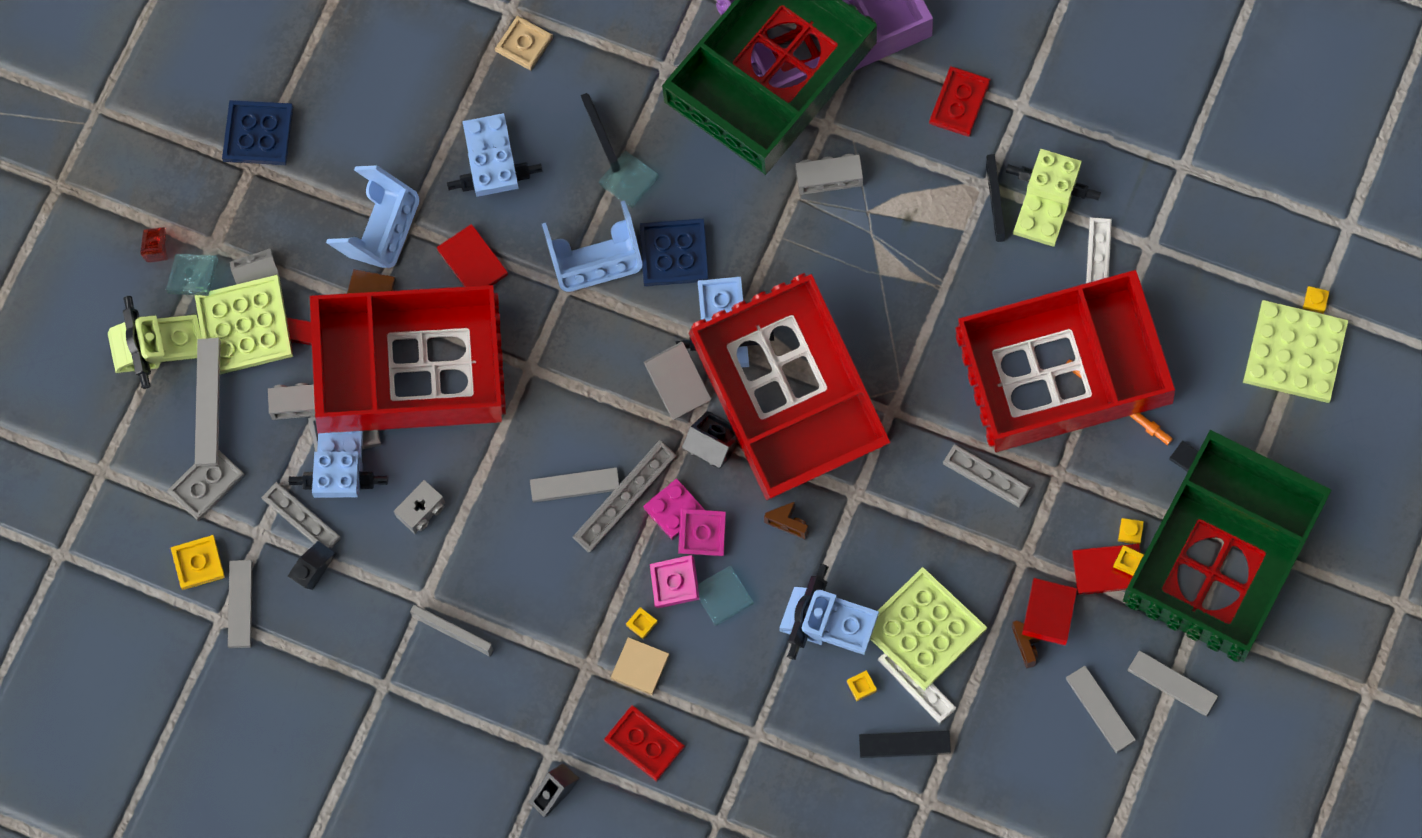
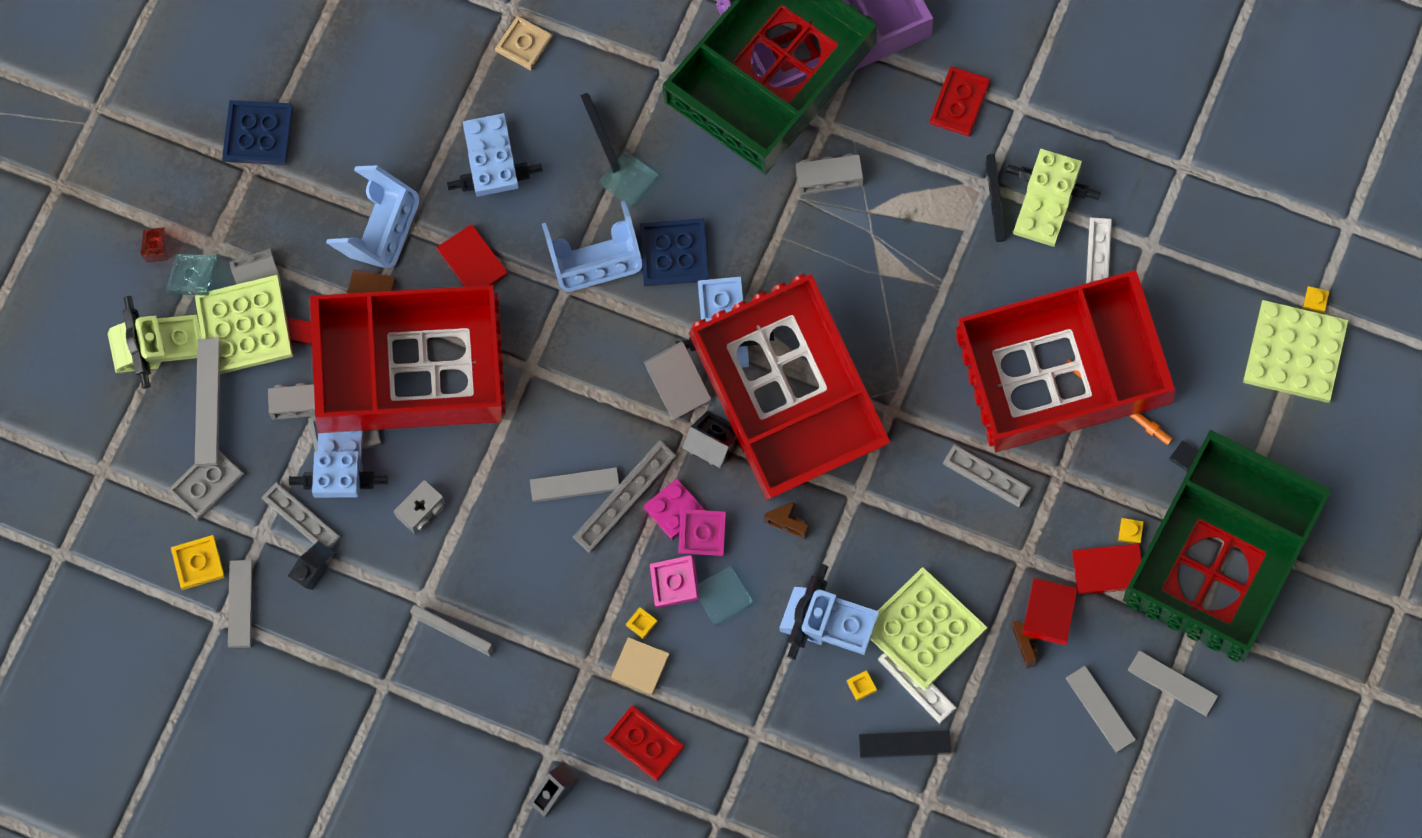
yellow plate [1113,545,1144,576] -> none

